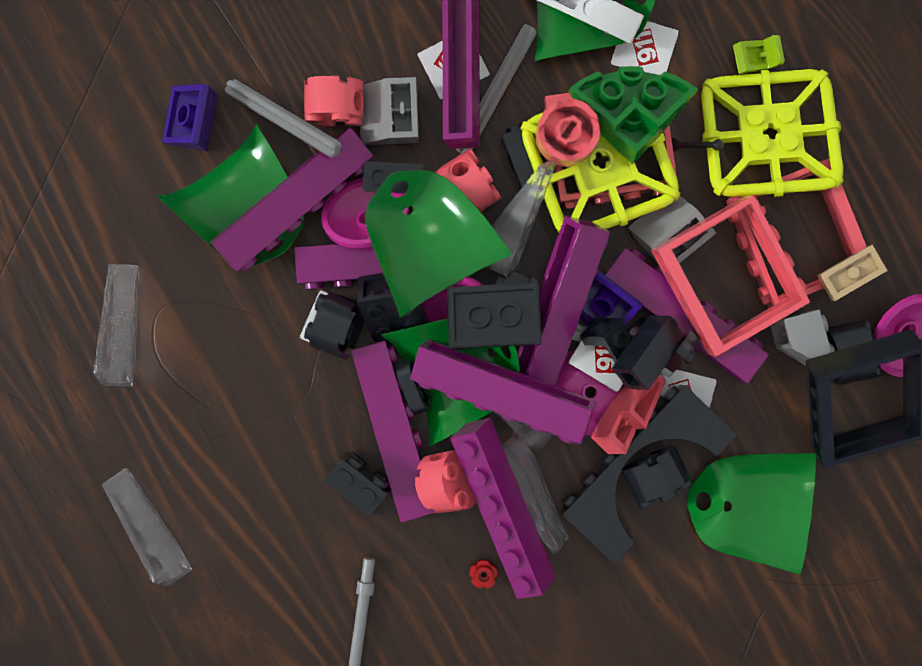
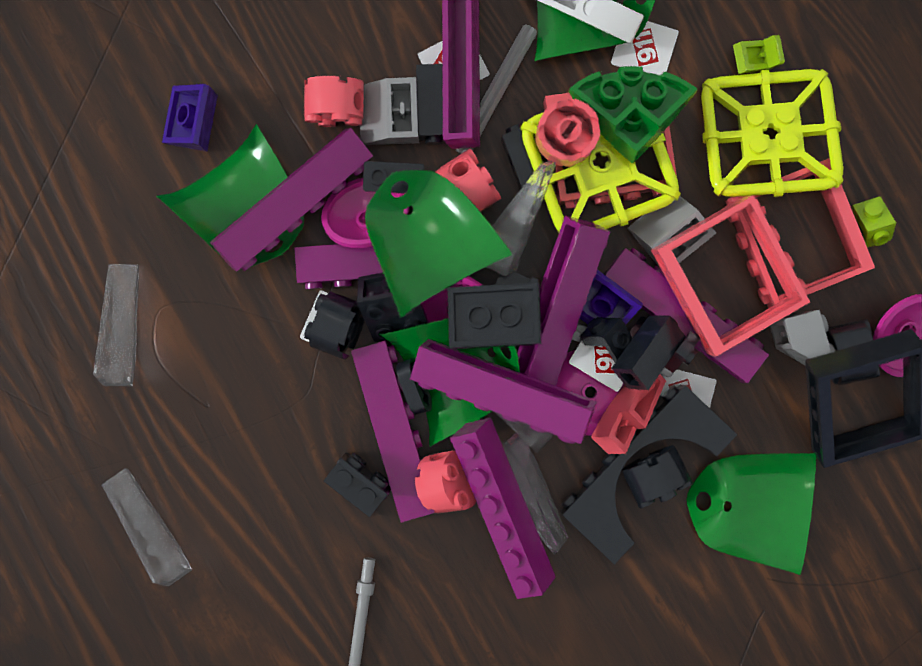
light grey axle [225,79,342,158] -> none
red plate [469,560,498,589] -> none
black hinge [671,138,724,151] -> none
tan plate [817,245,887,301] -> none
none -> black brick [416,64,443,145]
none -> lime bracket [852,197,896,248]

